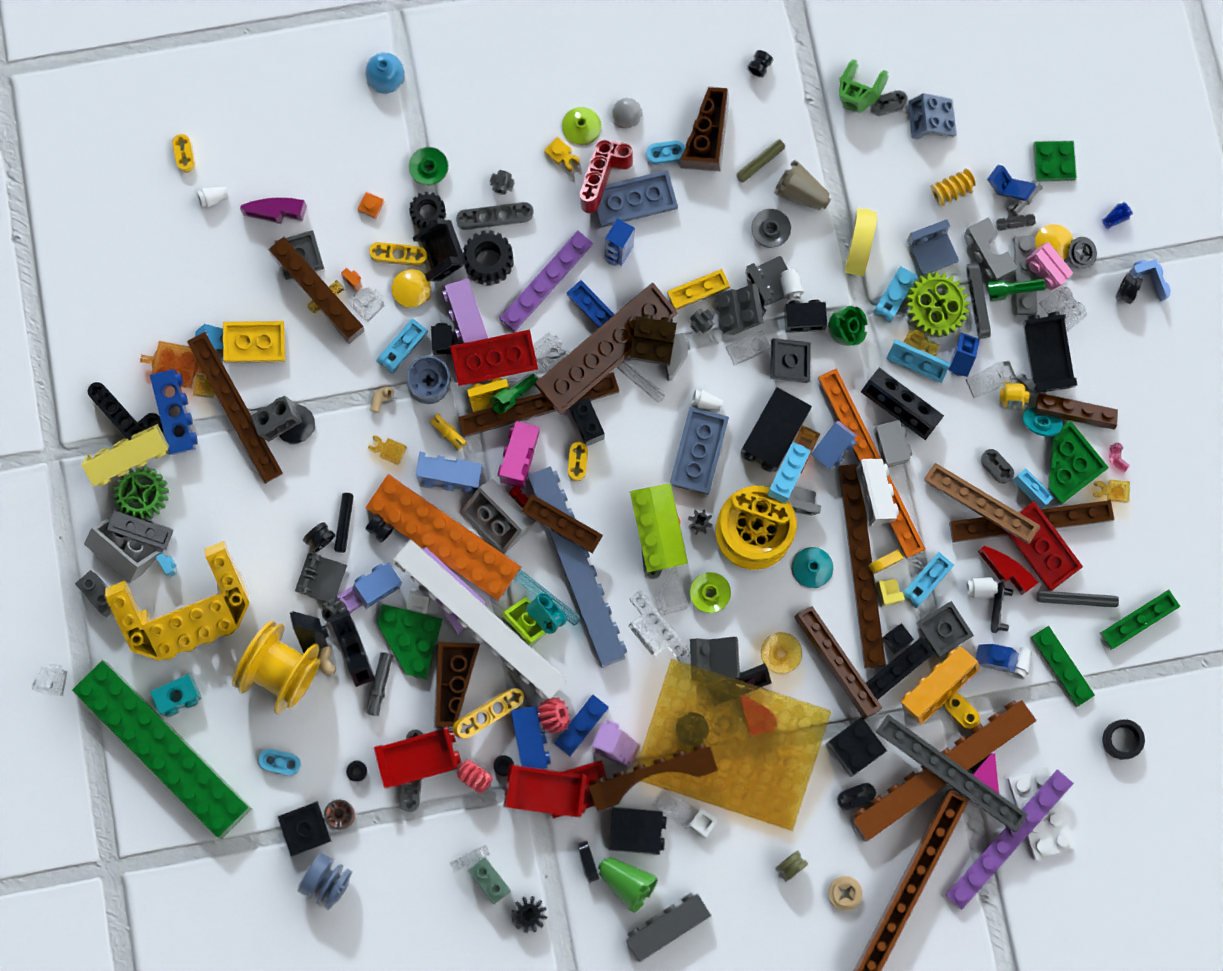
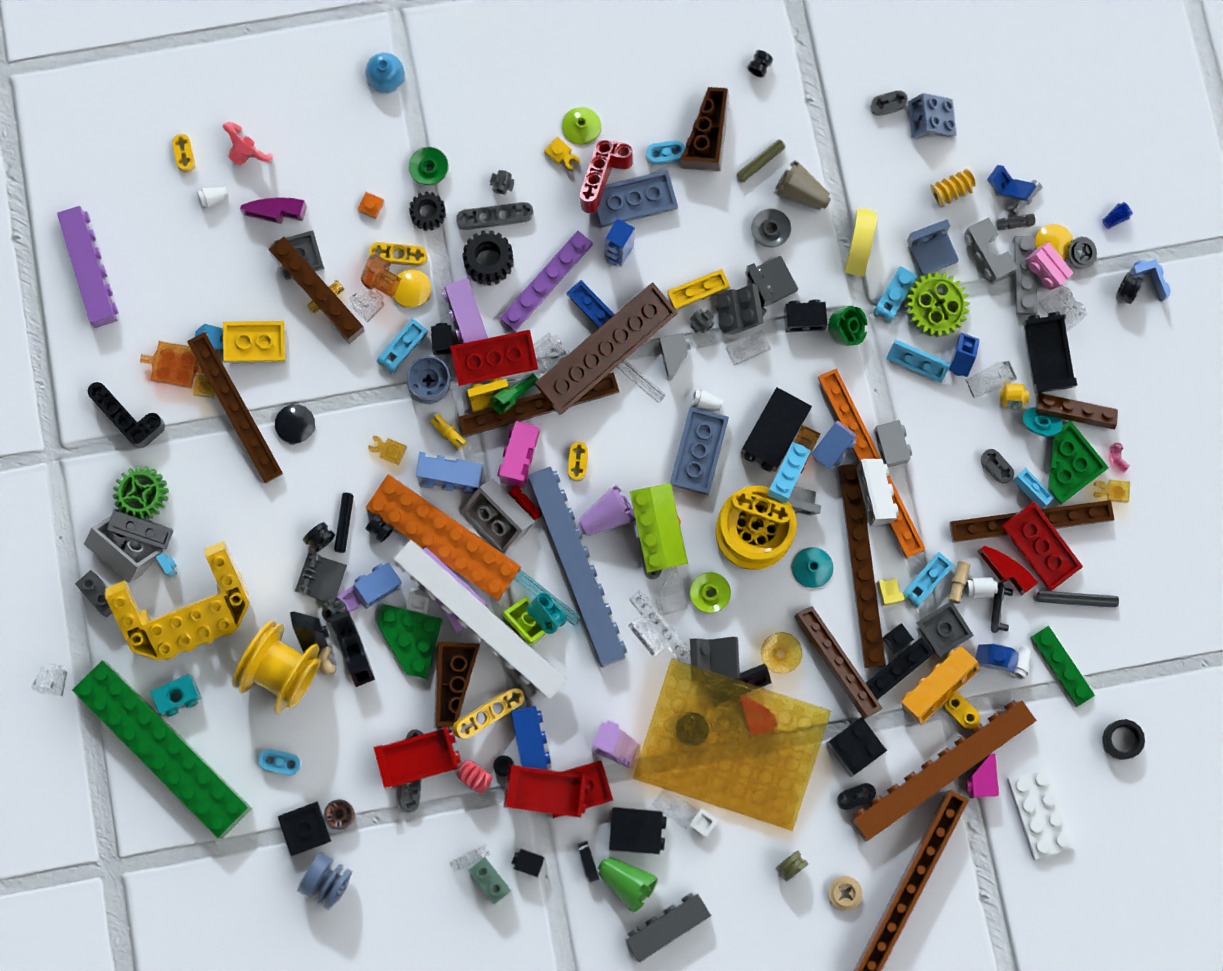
light yellow wedge [81,424,169,486] -> none
blue brick [150,369,198,455] -> none
dark grey brick [251,395,302,442] -> none
orange plate [341,267,363,292] -> none
black plate [346,761,368,782] -> none
dark grey pin [366,652,393,716] -> none
tan arm [370,386,394,413] -> none
black panel [413,218,467,282] -> none
black gear [511,896,547,933] -> none
reddish brown plate [521,494,603,554] -> none
coral gear [538,697,570,734] -> none
blue plate [554,694,609,757] -> none
black brick [570,397,605,446] -> none
reddish brown arch [589,744,718,811] -> none
light grey hair [612,98,643,128] -> none
dark brown plate [630,314,677,366] -> none
dark grey gear [688,509,713,535] -> none
black plate [770,338,811,383] -> none
white brick [780,269,804,301] -> none
bright green piece [839,59,889,113] -> none
black brick [861,367,944,441] -> none
yellow beam [868,549,904,575] -> none
dark grey plate [876,714,1028,832] -> none
clear yellow plate [904,329,940,356] -> none
medium nougat plate [924,463,1040,544] -> none
medium lavender plate [946,769,1074,910] -> none
dark grey beam [966,263,991,339] -> none
green piece [988,279,1046,302] -> none
dark grey tile [1016,373,1036,392] -> none
green plate [1033,141,1077,181] -> none
green plate [1100,590,1181,650] -> none
none -> medium lavender brick [57,206,119,328]
none -> coral piece [223,122,273,166]
none -> clear orange brick [361,253,401,298]
none -> black brick [511,849,545,878]
none -> lavender cone [578,485,636,536]
none -> tan pin [947,561,971,604]

